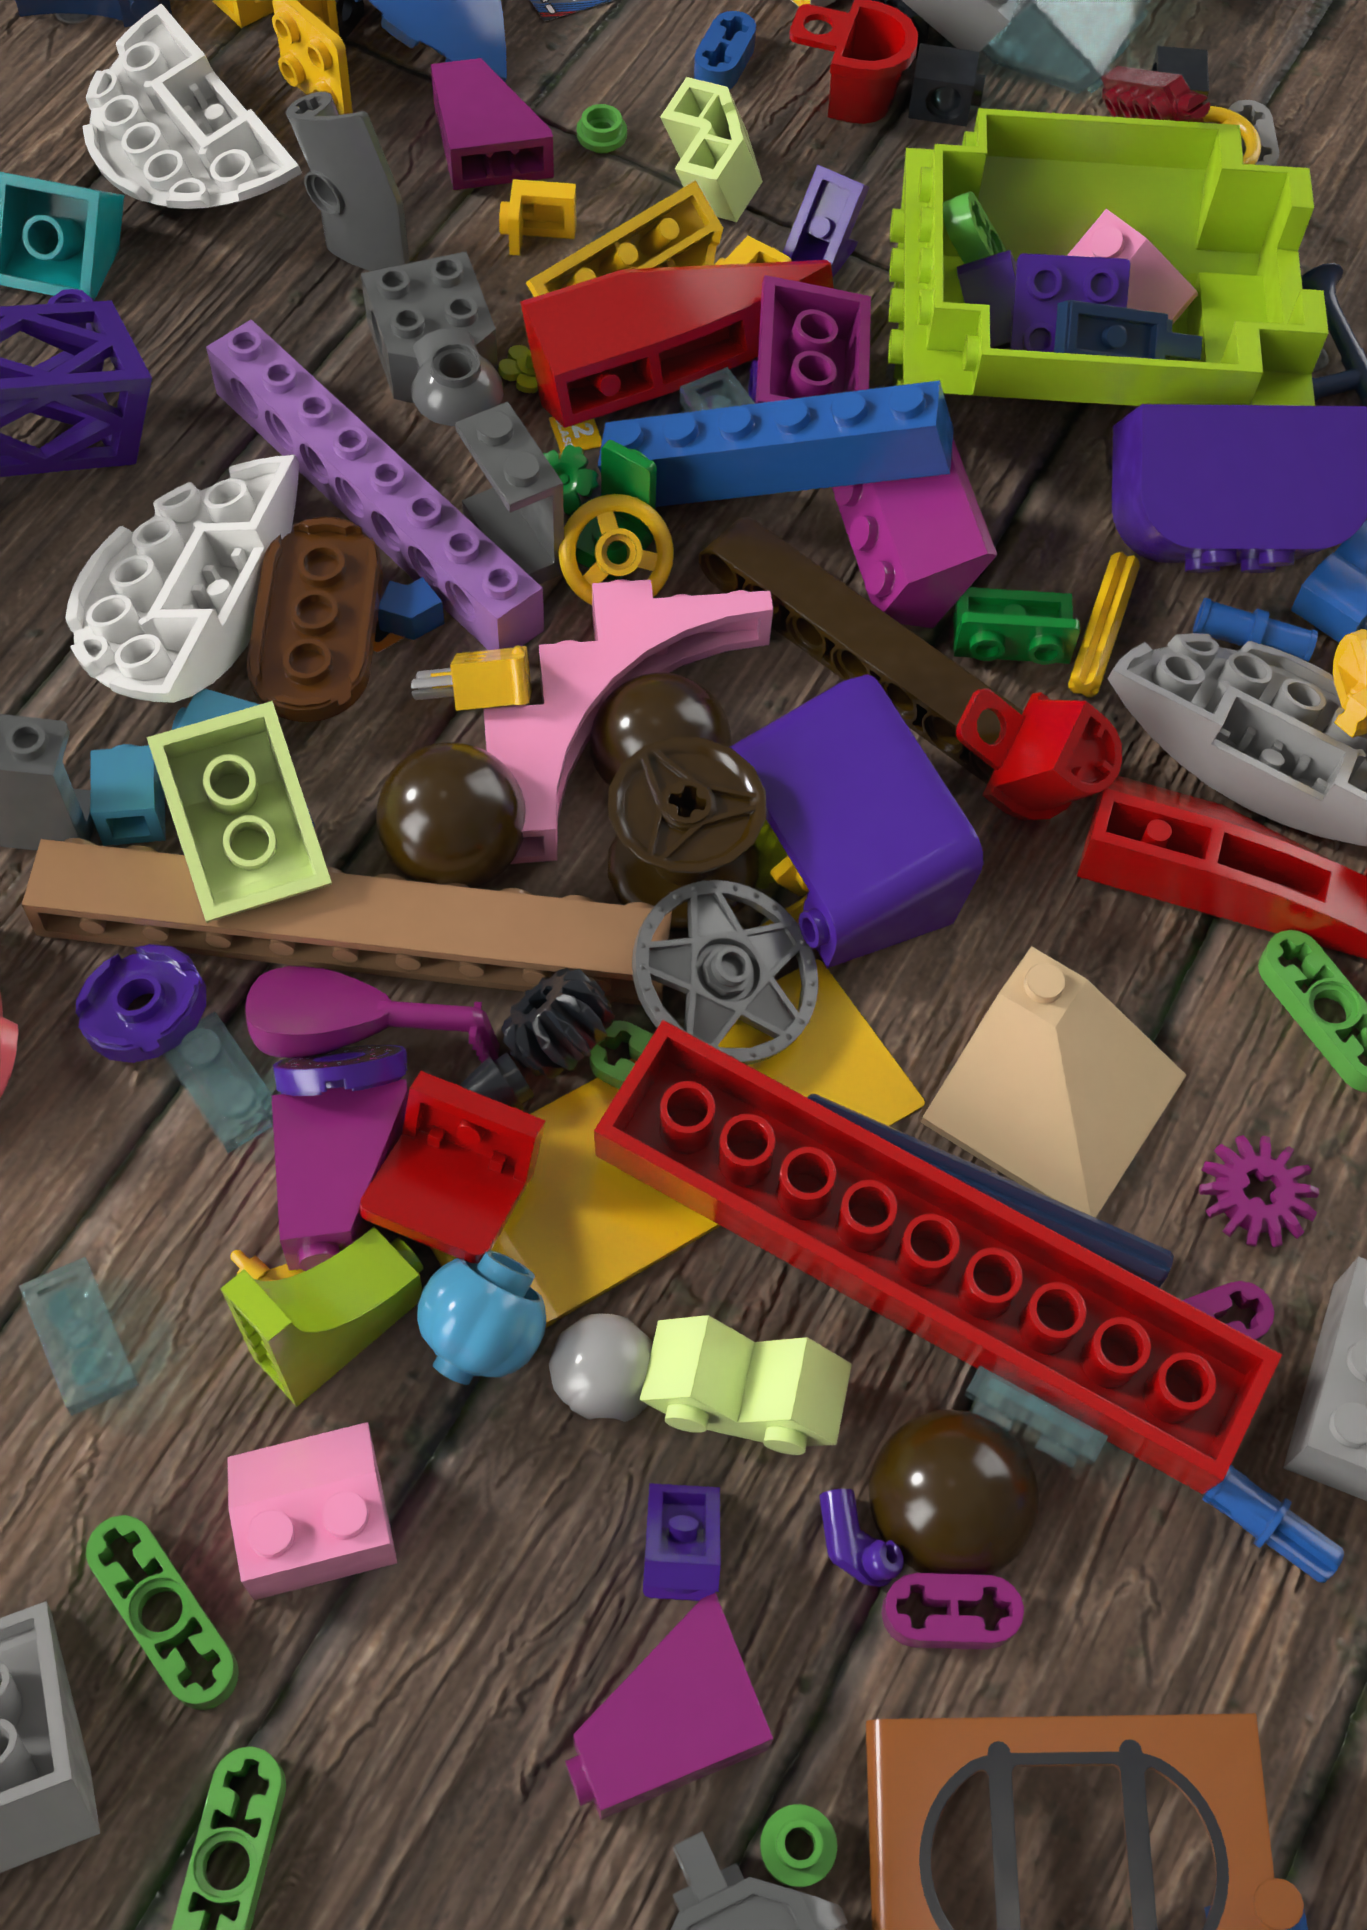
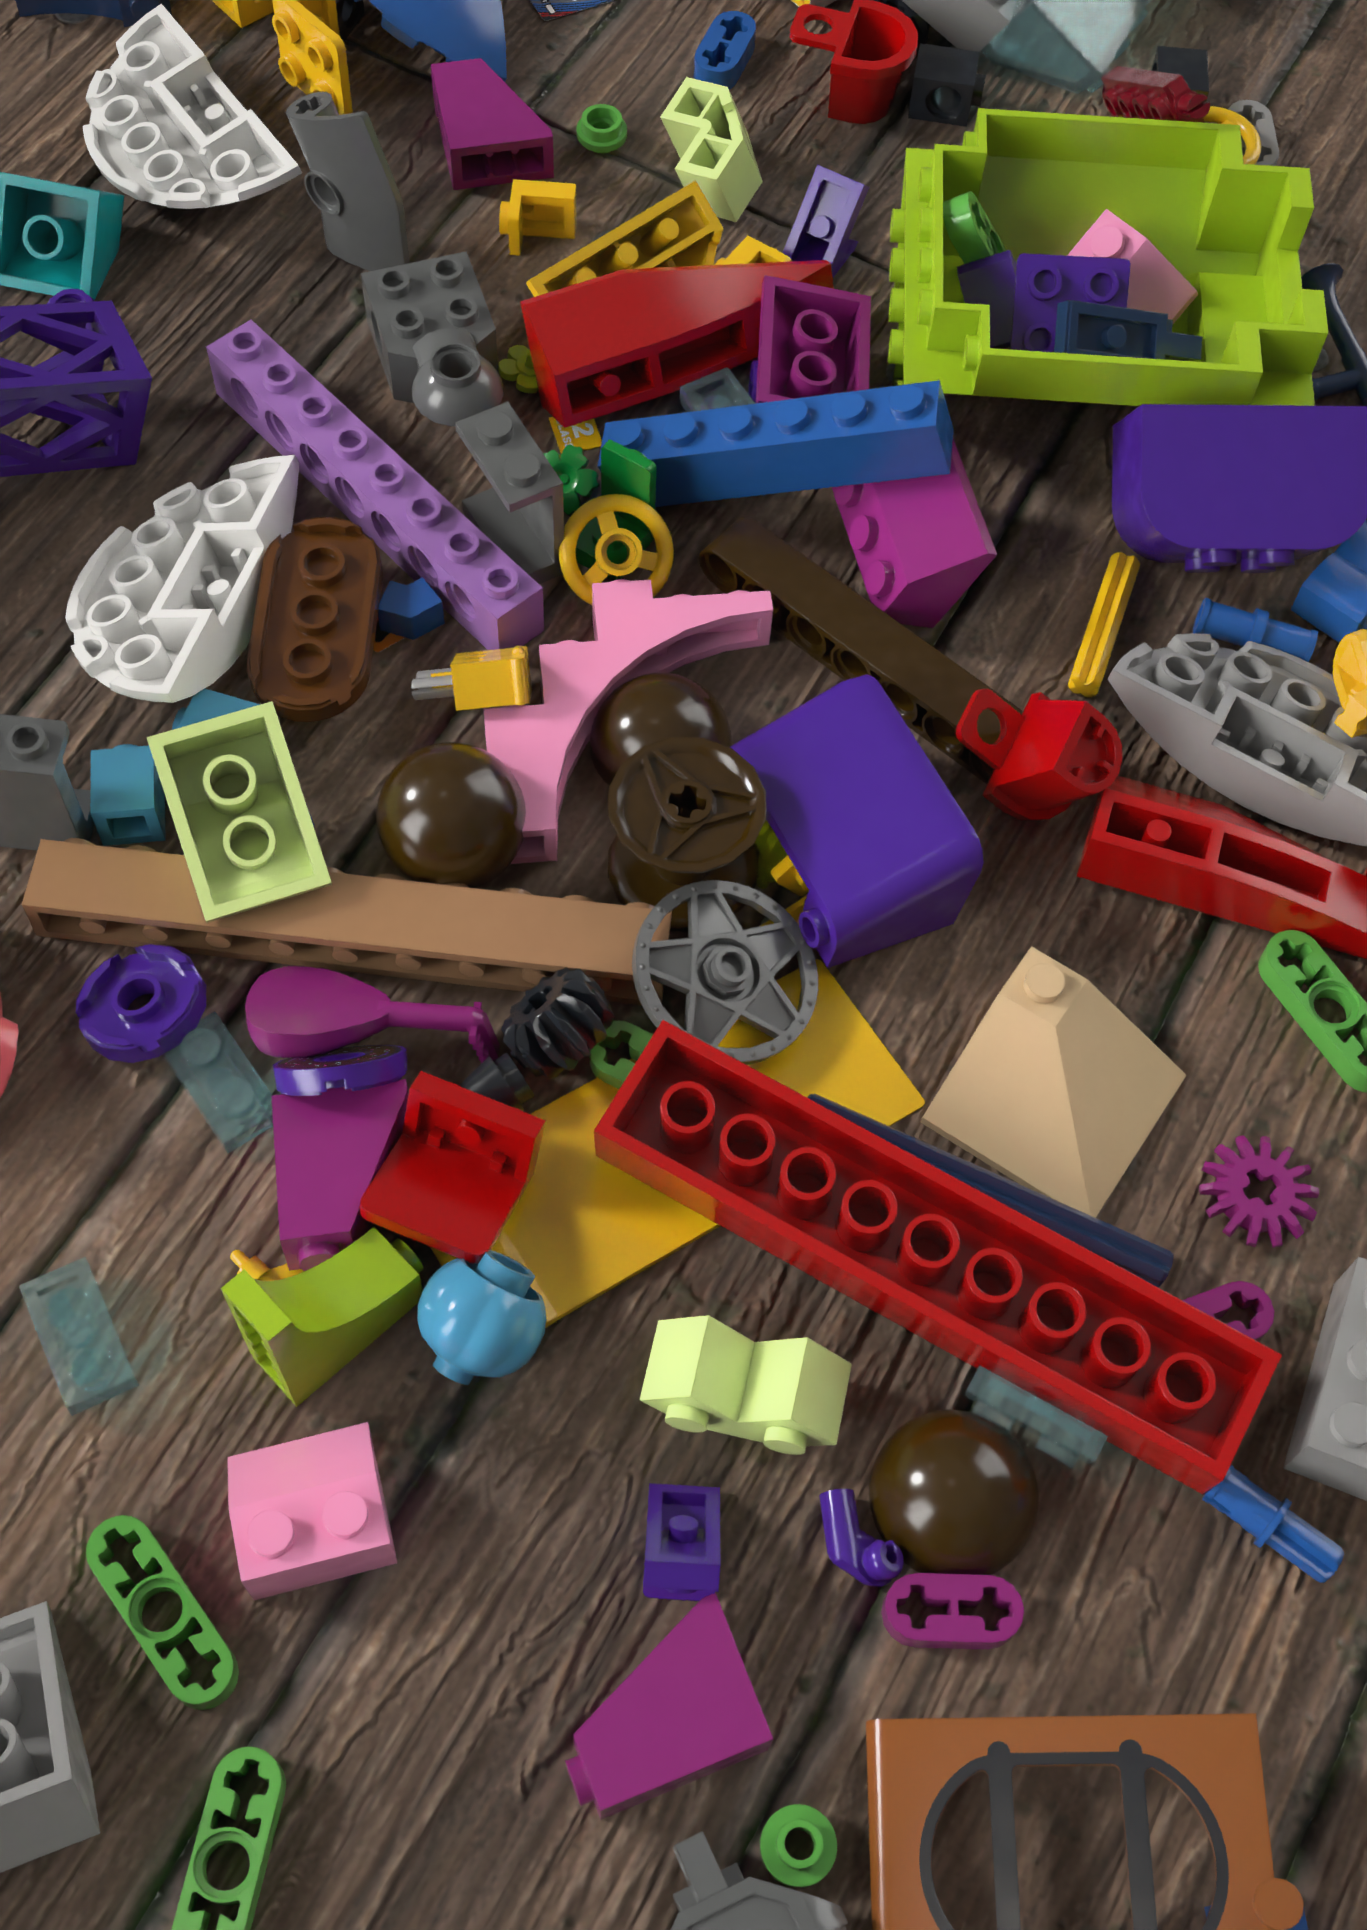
light grey hair [549,1314,653,1422] -> none
green bracket [954,587,1080,665] -> none

